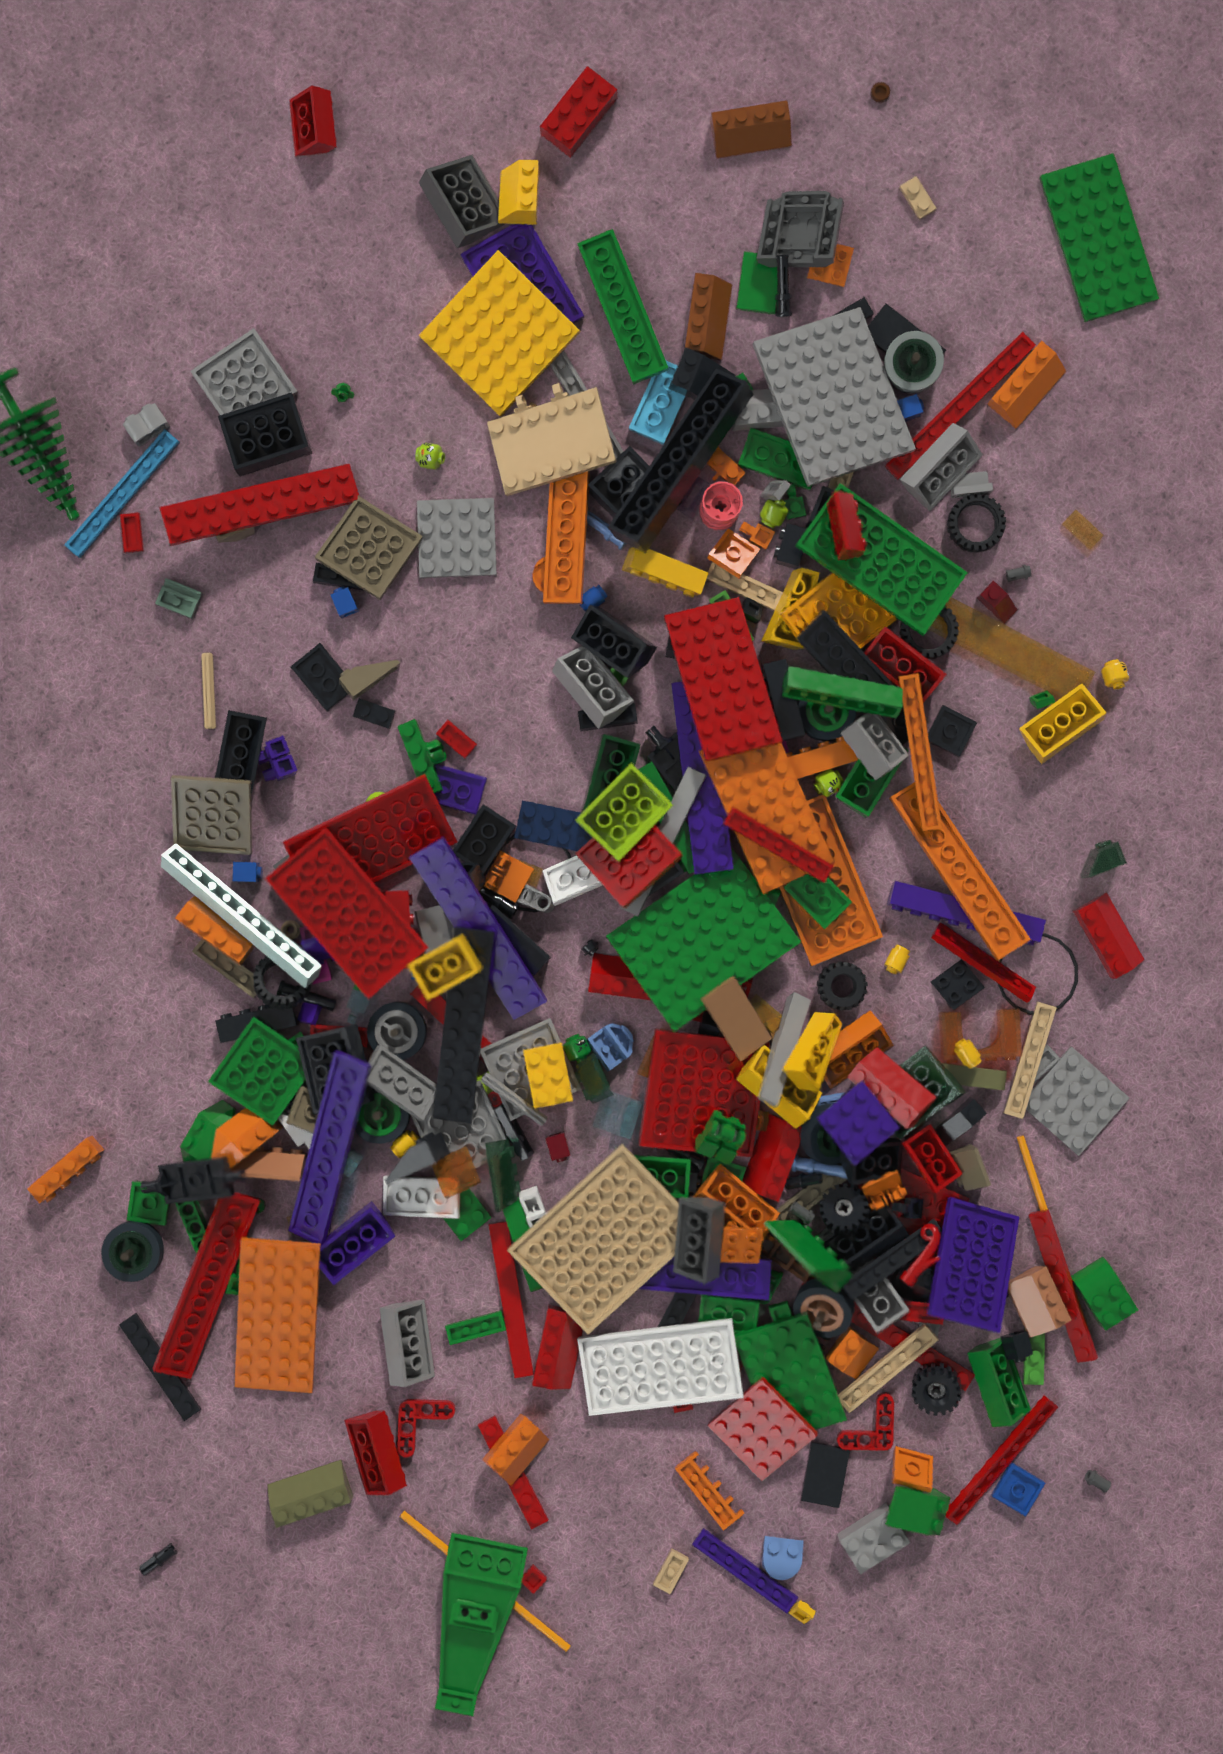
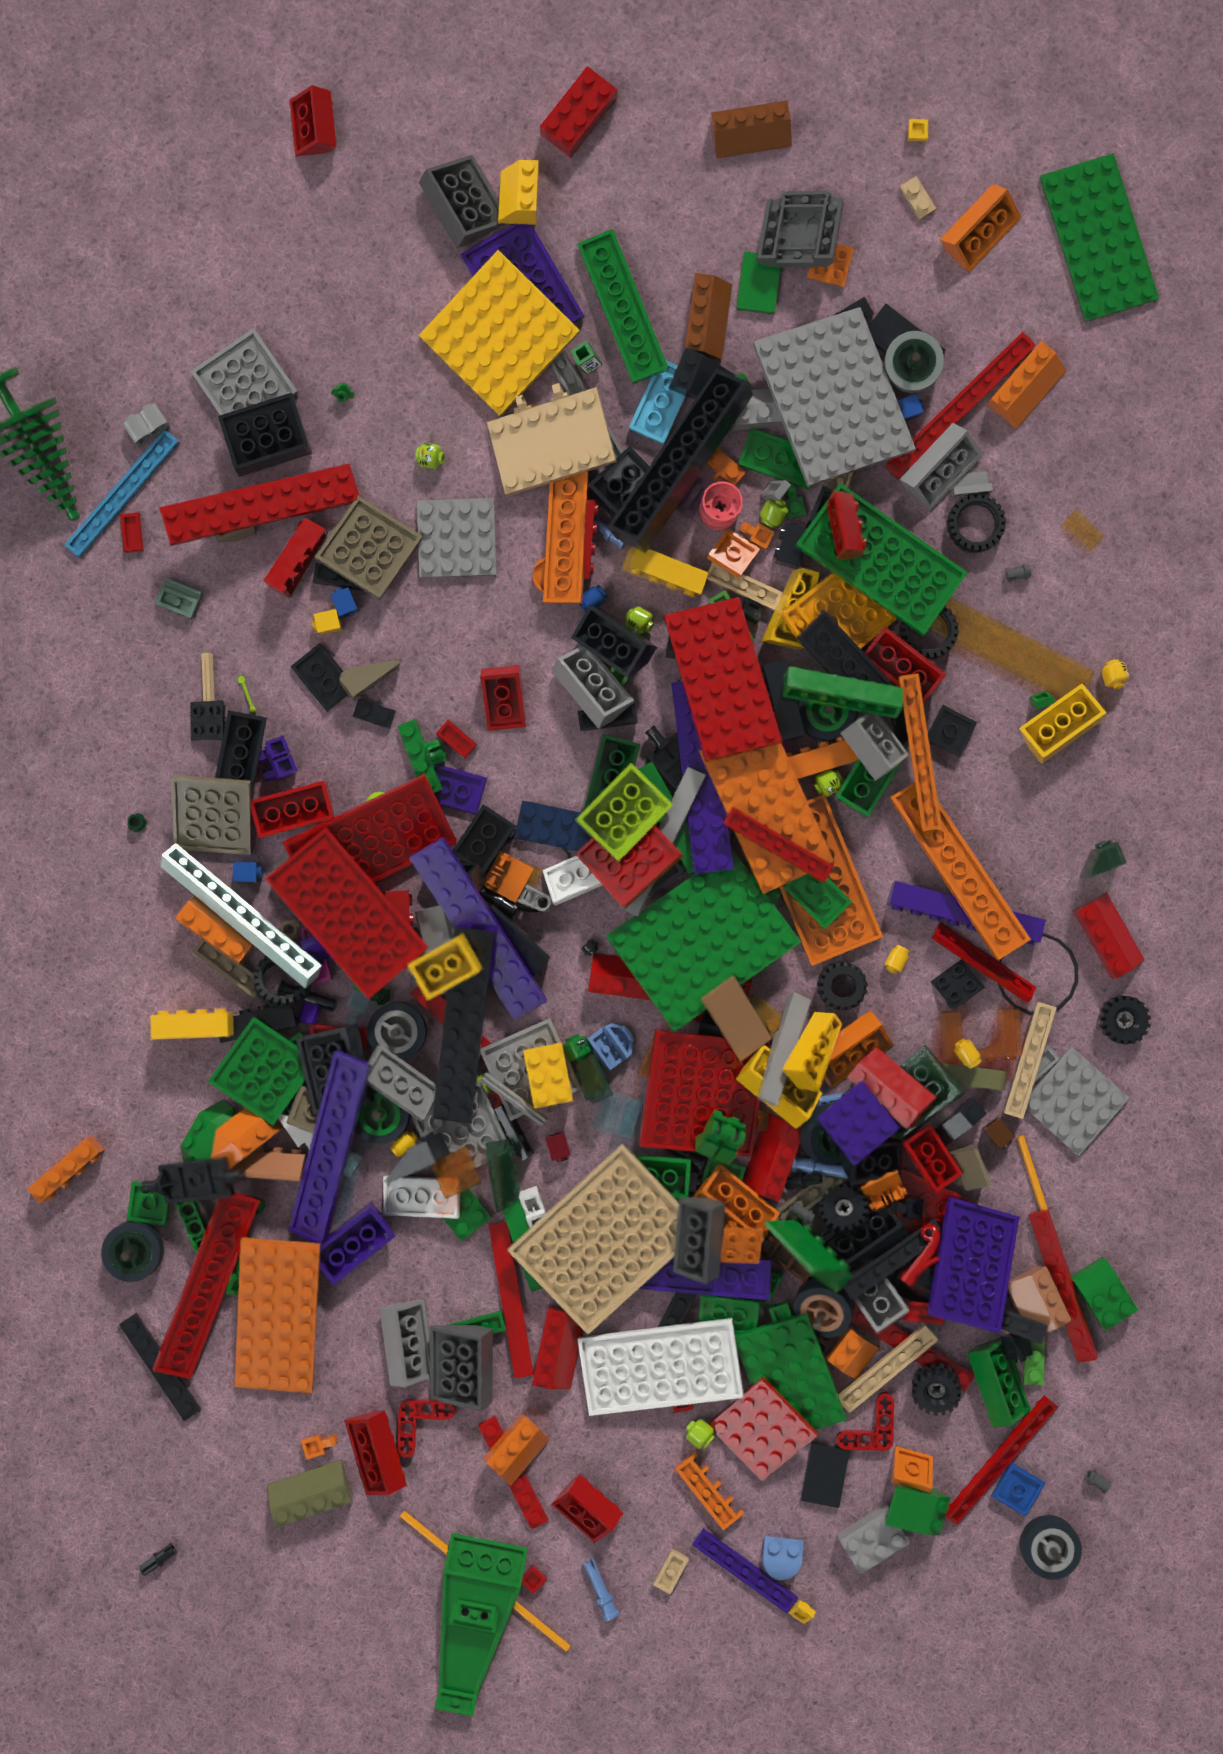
black pin [775,255,793,317] -> none
reddish brown tile [870,82,890,103] -> none
dark red slope [976,581,1017,624] -> none
none -> dark green plate [127,813,147,832]
none -> yellow wedge [150,1008,234,1039]
none -> black hinge [190,700,226,741]
none -> lime hinge [238,676,257,714]
none -> red slope [251,781,334,839]
none -> red wedge [263,518,328,599]
none -> orange plate [301,1433,338,1460]
none -> yellow brick [312,609,343,635]
none -> clear green plate [369,987,391,1006]
none -> dark grey slope [430,1325,493,1411]
none -> red slope [480,665,526,731]
none -> red slope [551,1474,623,1543]
none -> green brick [571,340,603,375]
none -> medium blue pin [583,1558,620,1621]
none -> red plate [584,500,598,579]
none -> lime head [624,606,654,635]
none -> lime head [686,1419,715,1449]
none -> yellow plate [908,119,928,142]
none -> orange slope [940,184,1021,273]
none -> reddish brown brick [982,1117,1015,1149]
none -> black plate [1001,1309,1048,1345]
none -> wheel [1019,1515,1082,1580]
none -> black bush [1098,995,1151,1045]

